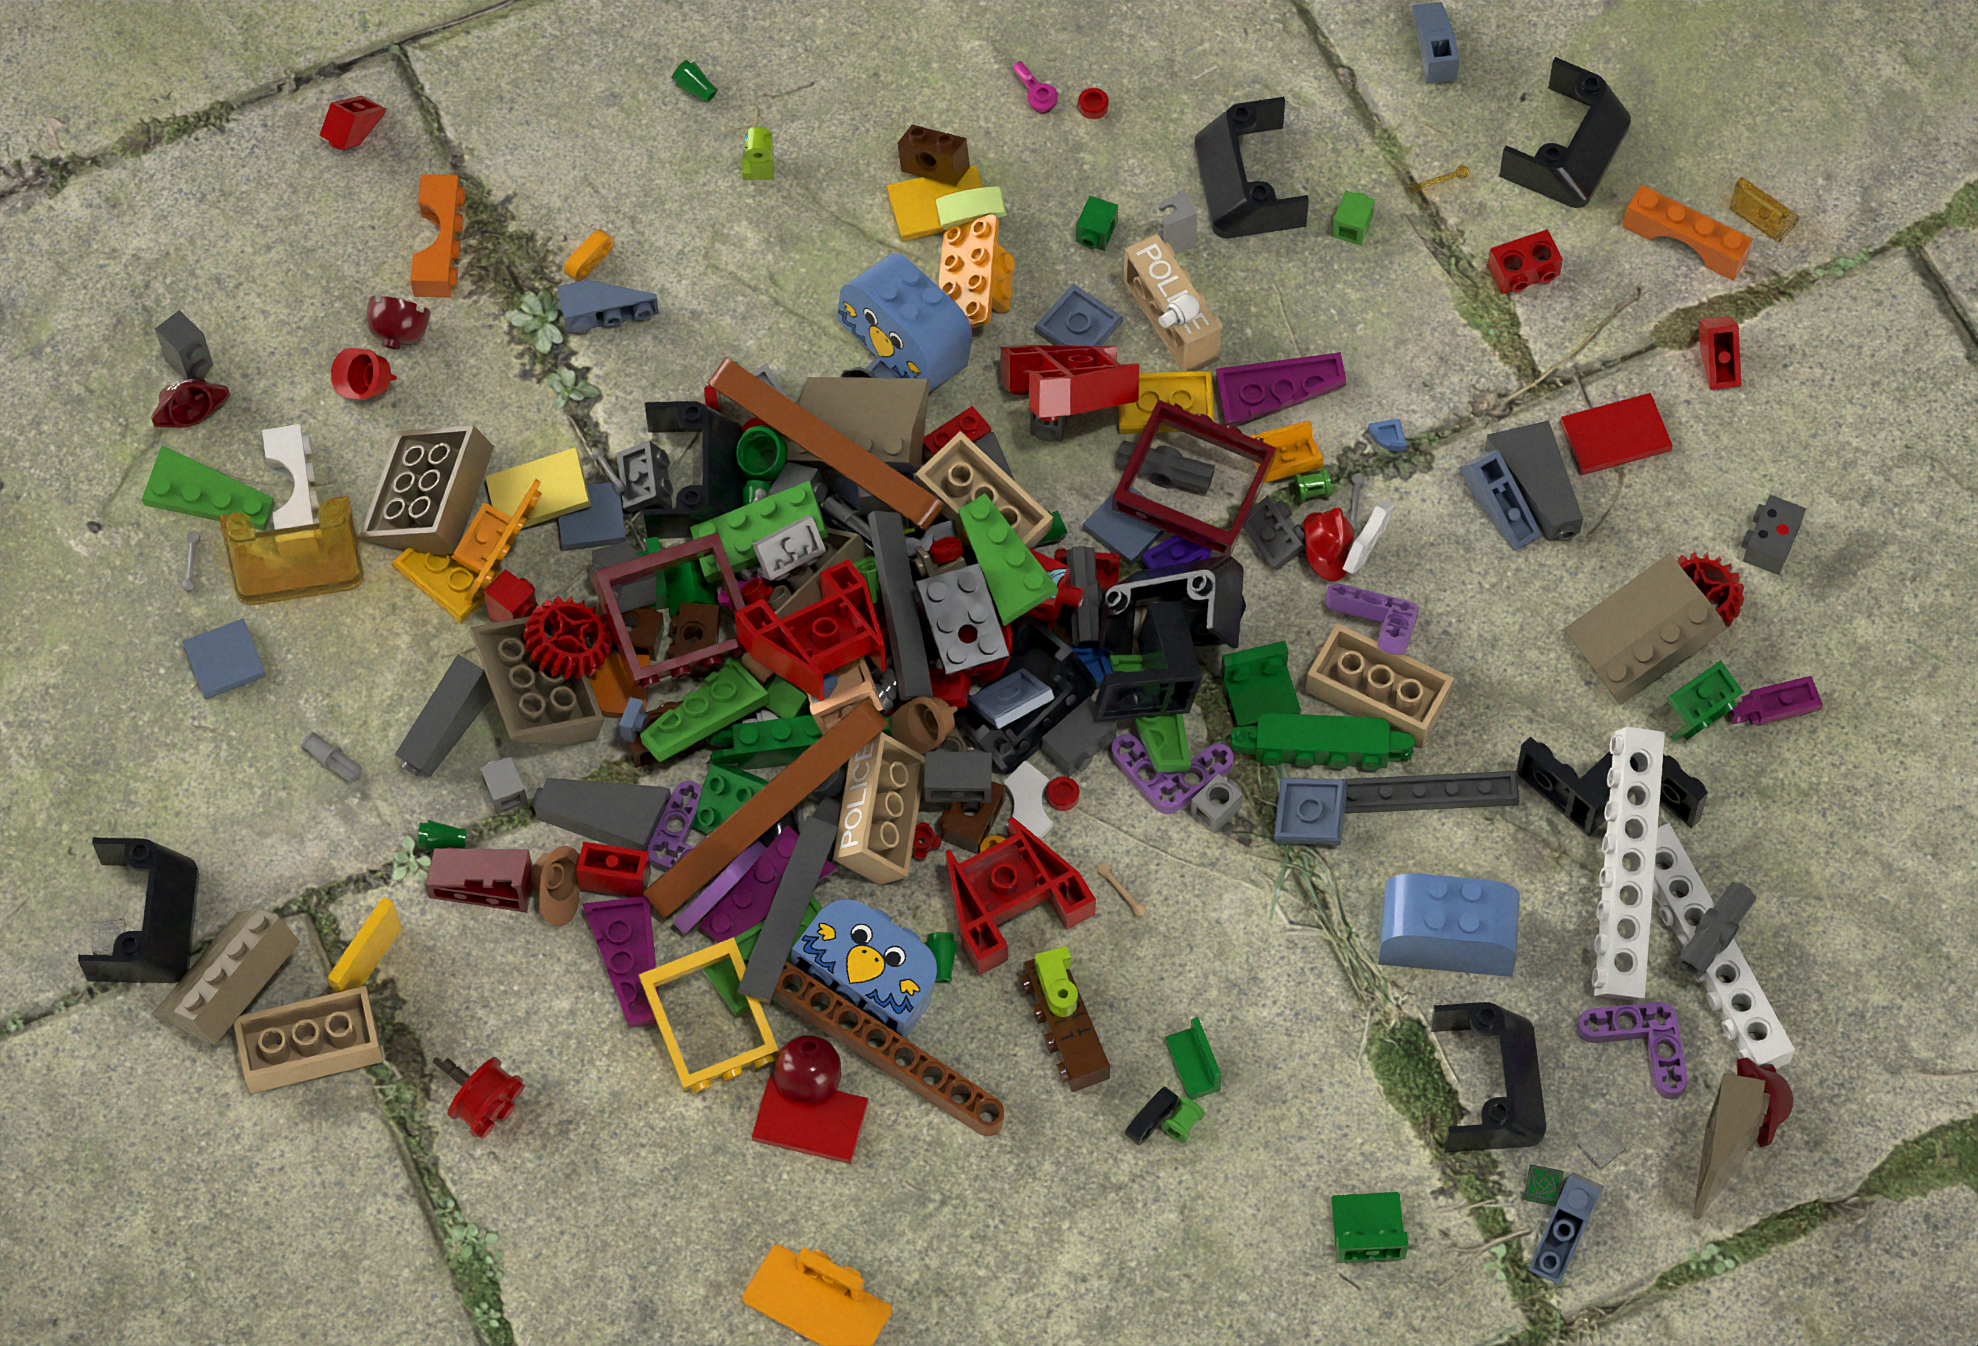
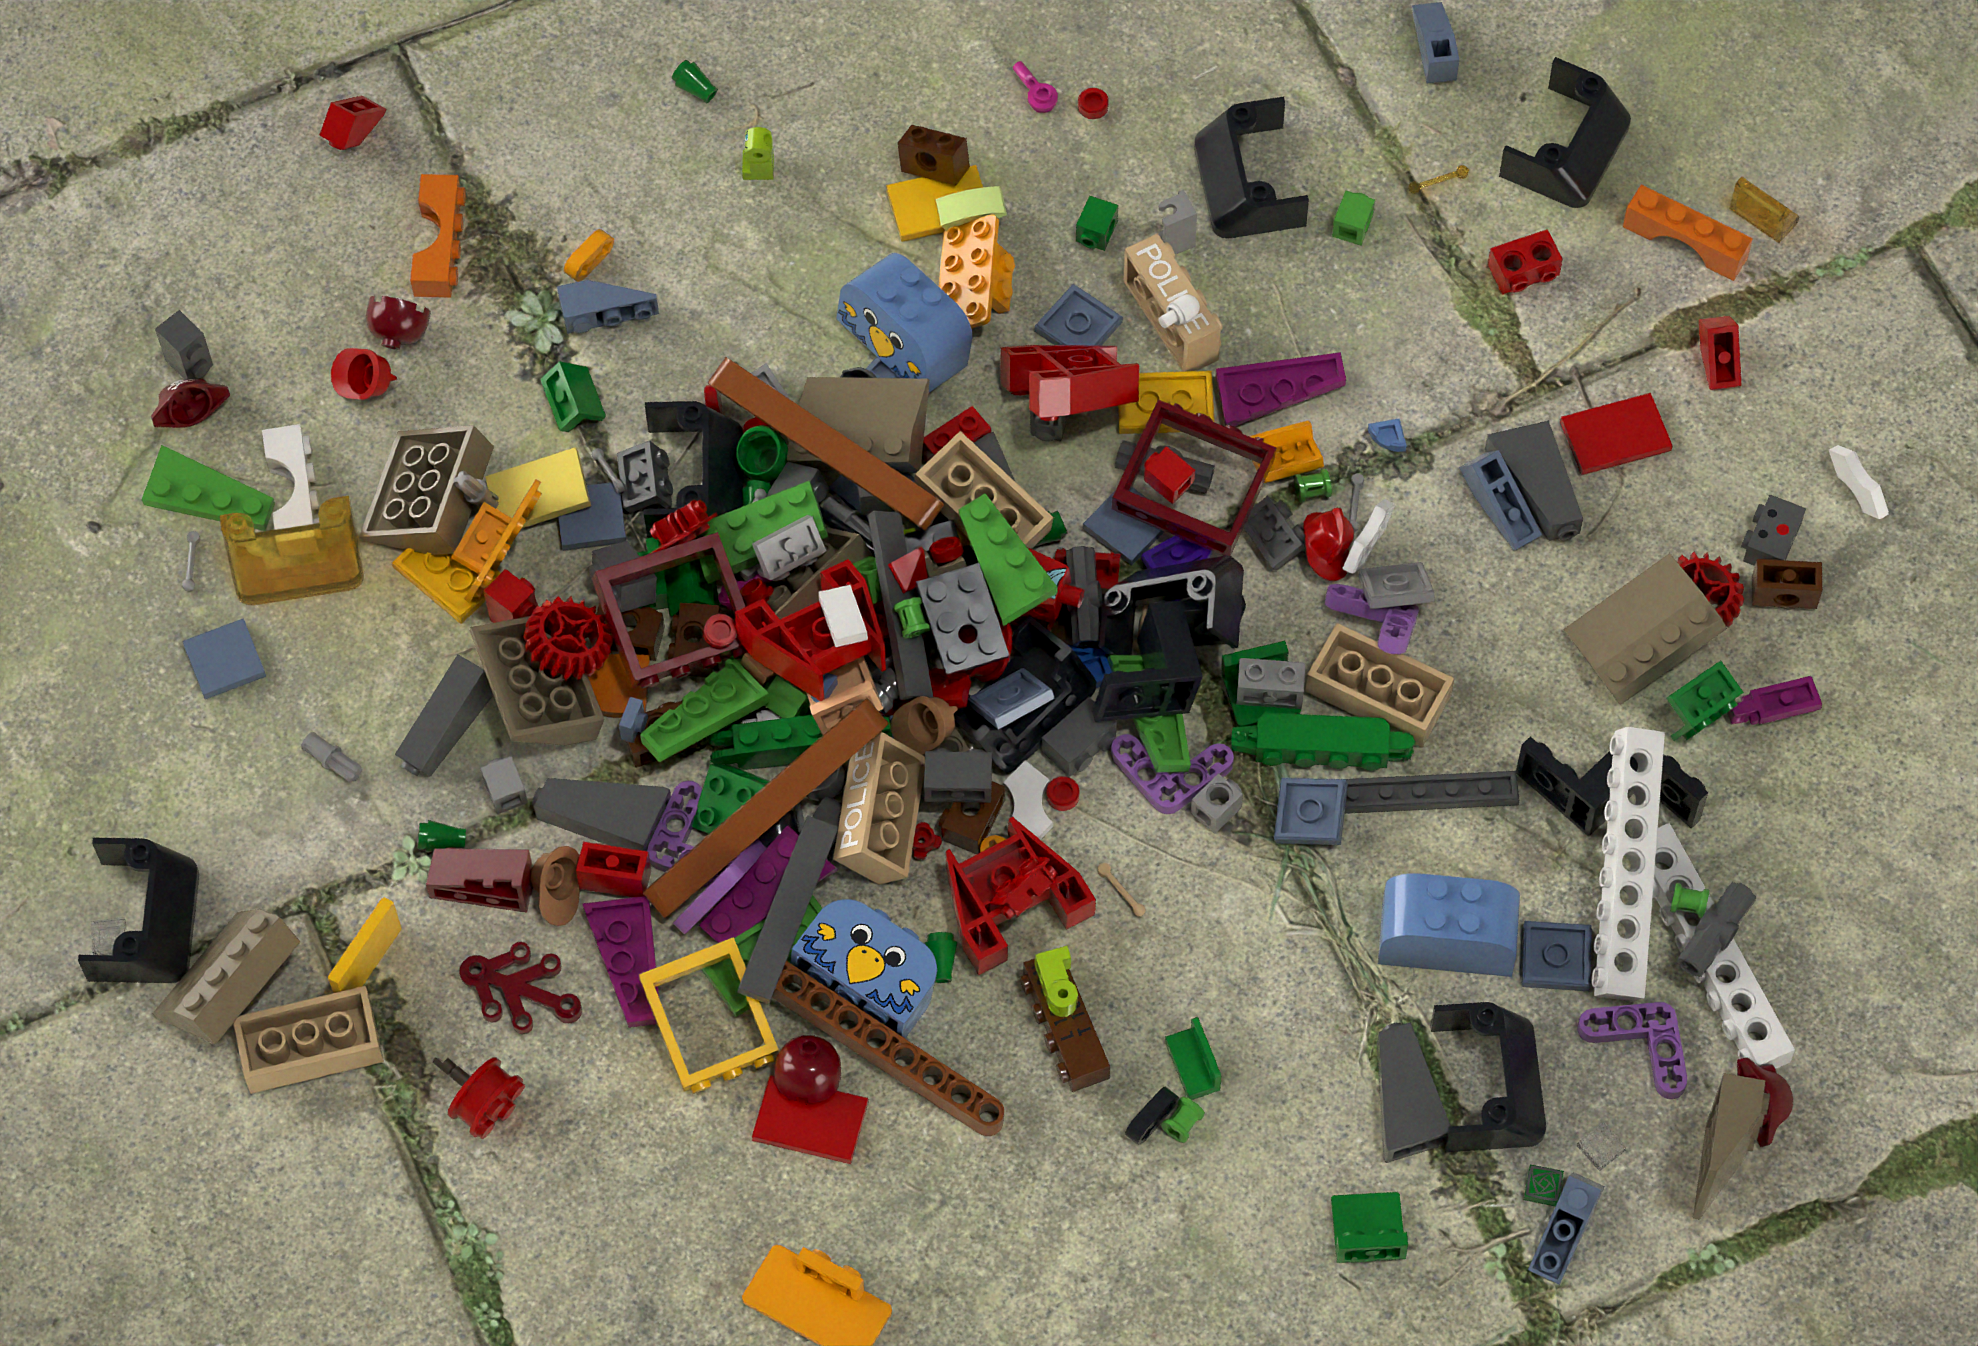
none -> light grey axle [454,471,499,508]
none -> dark red plant [459,942,582,1034]
none -> green panel [540,361,606,432]
none -> red hinge [647,500,718,555]
none -> red tile [703,614,737,649]
none -> white tile [818,585,868,647]
none -> red slope [888,546,928,593]
none -> bright green bush [893,597,931,639]
none -> red hinge [990,857,1058,920]
none -> red brick [1144,446,1196,504]
none -> light grey bracket [1236,658,1305,709]
none -> light grey tile [1359,562,1435,609]
none -> dark grey slope [1377,1022,1451,1163]
none -> sand blue tile [1522,921,1592,991]
none -> bright green bush [1670,883,1709,919]
none -> reddish brown brick [1752,559,1823,609]
none -> white tile [1829,445,1889,519]

